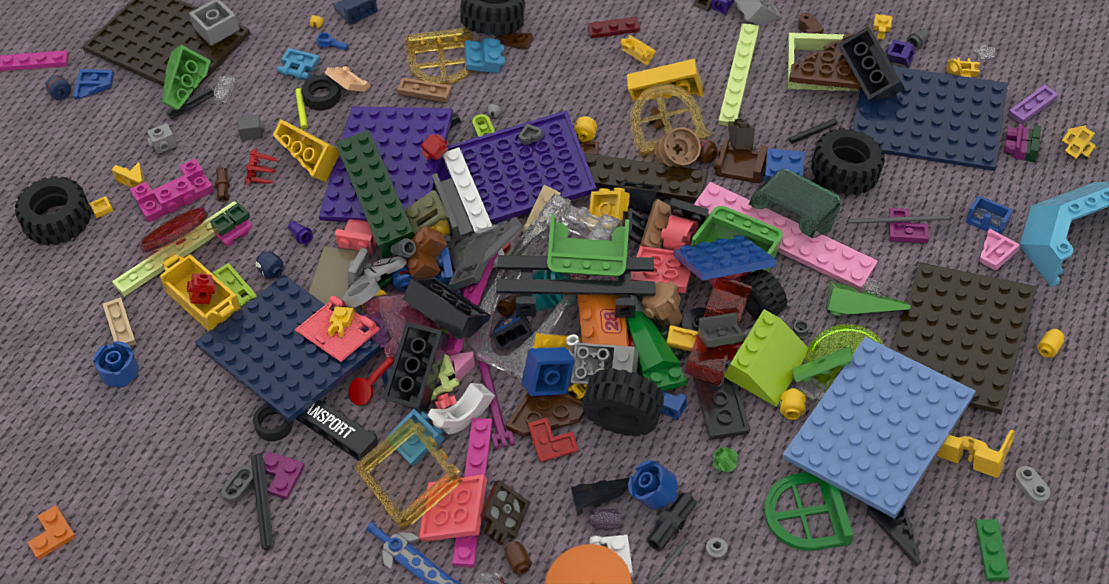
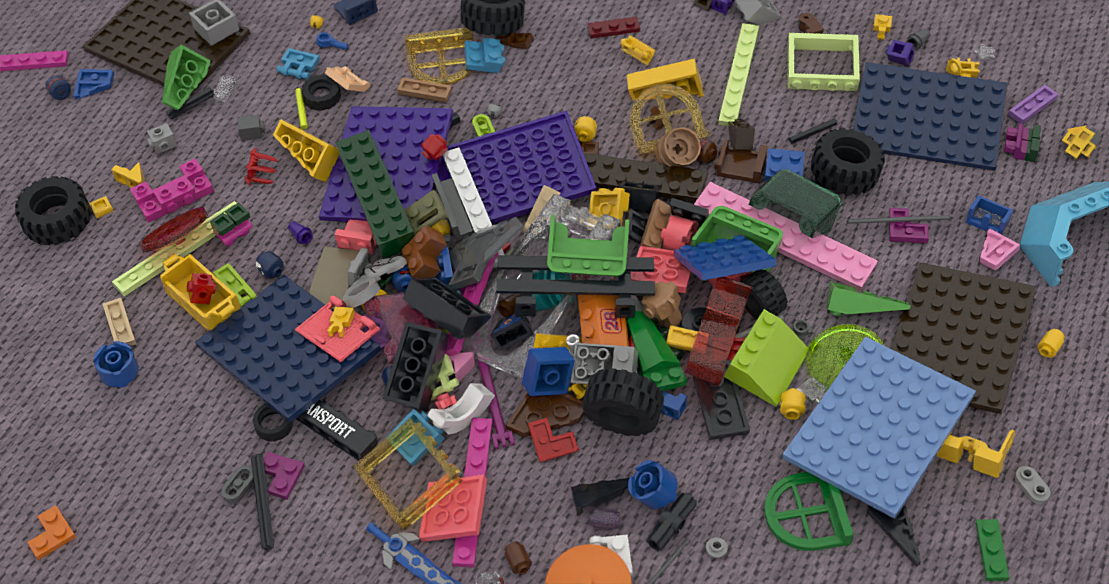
reddish brown pin [215,167,230,202] -> none
red piece [348,356,394,406] -> none
dark grey cone [391,238,416,258] -> none
dark brown piece [480,480,530,546] -> none
dark grey tile [519,124,543,145] -> none
dark grey bracket [698,313,745,348] -> none
bright green gear [713,447,738,473] -> none
reddish brown plate [789,33,861,89] -> none
bright green tile [793,346,853,382] -> none
black slope [838,26,905,101] -> none
clear plate [860,278,884,294] -> none

